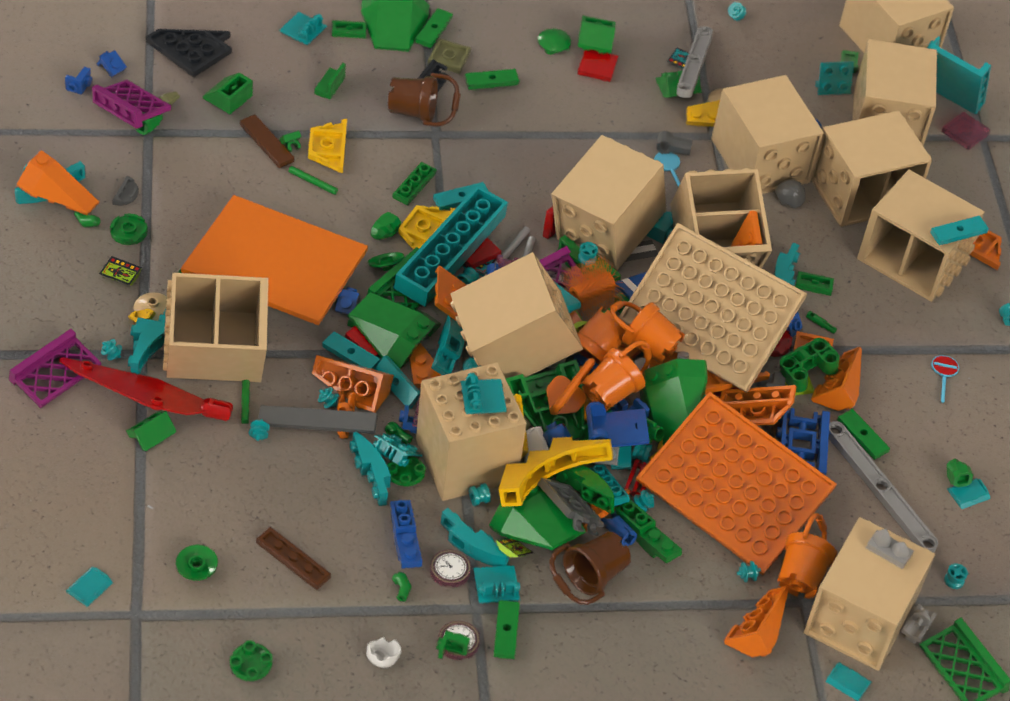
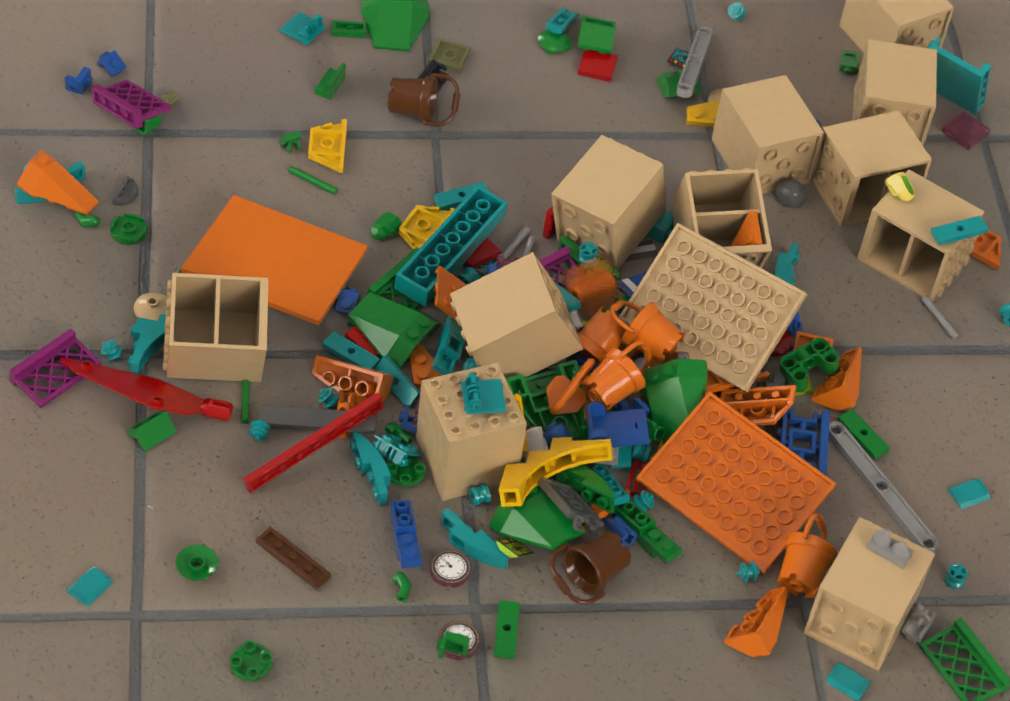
piece [99,256,142,285] -> none
yellow tile [128,309,156,323] -> none
black wing [146,29,232,77] -> none
green slope [203,73,253,114] -> none
reddish brown tile [240,114,294,168] -> none
white hair [367,637,401,668] -> none
green dish [368,252,405,271] -> none
green tile [392,162,437,206] -> none
green tile [415,8,453,48] -> none
green tile [465,69,519,90] -> none
teal hinge [474,565,520,604] -> none
medium azure piece [654,152,680,187] -> none
dark grey piece [656,131,693,156] -> none
green tile [795,271,834,296] -> none
green piece [806,311,837,334] -> none
teal hinge [815,61,854,95] -> none
piece [931,355,959,403] -> none
green rock [946,458,973,487] -> none
none -> red tile [243,392,384,493]
none -> teal plate [546,7,579,34]
none -> light grey tile [569,309,584,329]
none -> light yellow rock [885,172,915,201]
none -> light grey bar [921,296,959,339]

